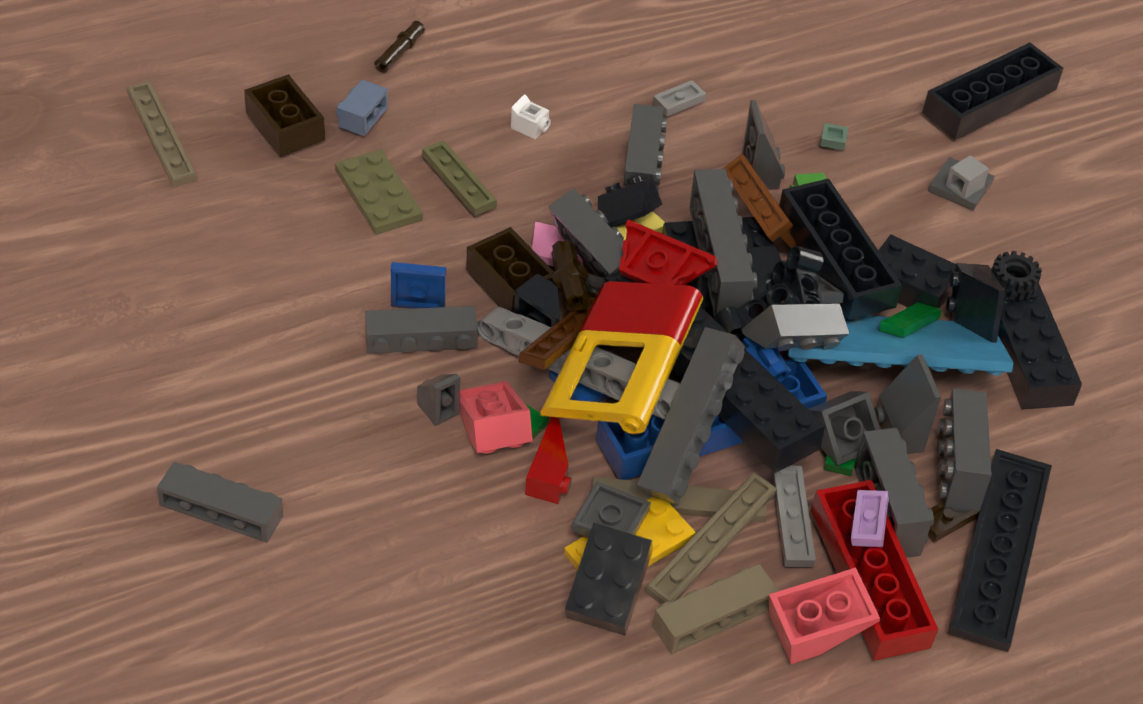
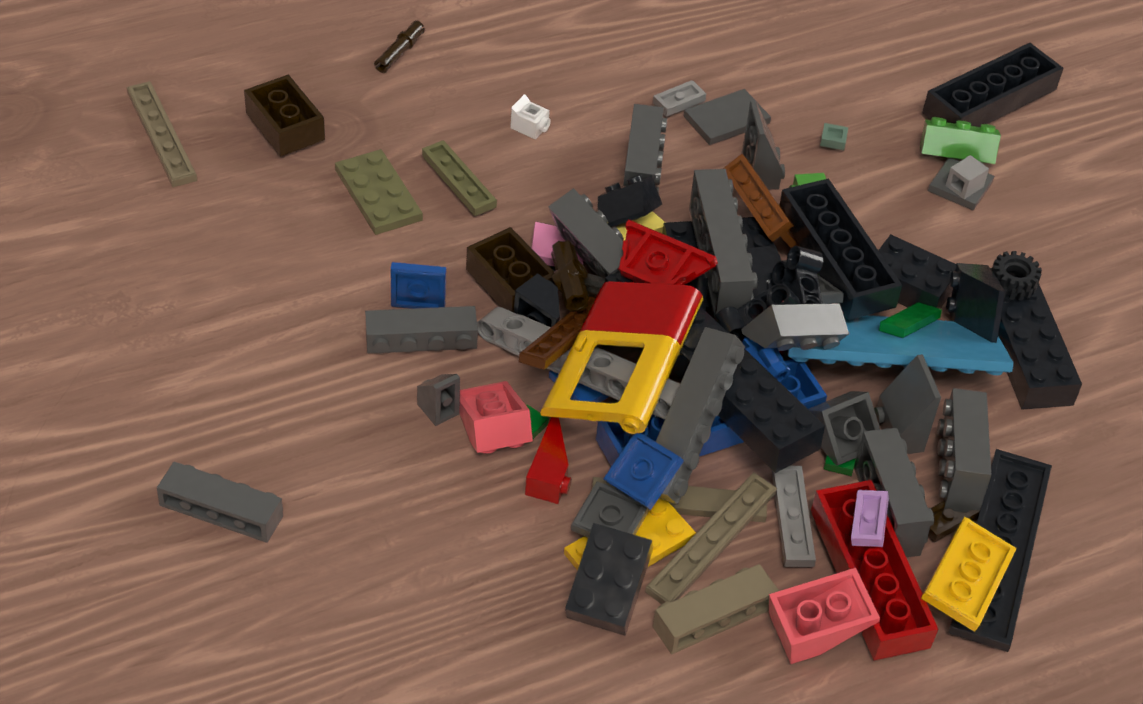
sand blue brick [336,80,388,136] -> none
none -> blue tile [603,433,684,510]
none -> dark grey tile [683,89,771,145]
none -> bright green brick [920,117,1001,164]
none -> yellow tile [921,517,1017,632]

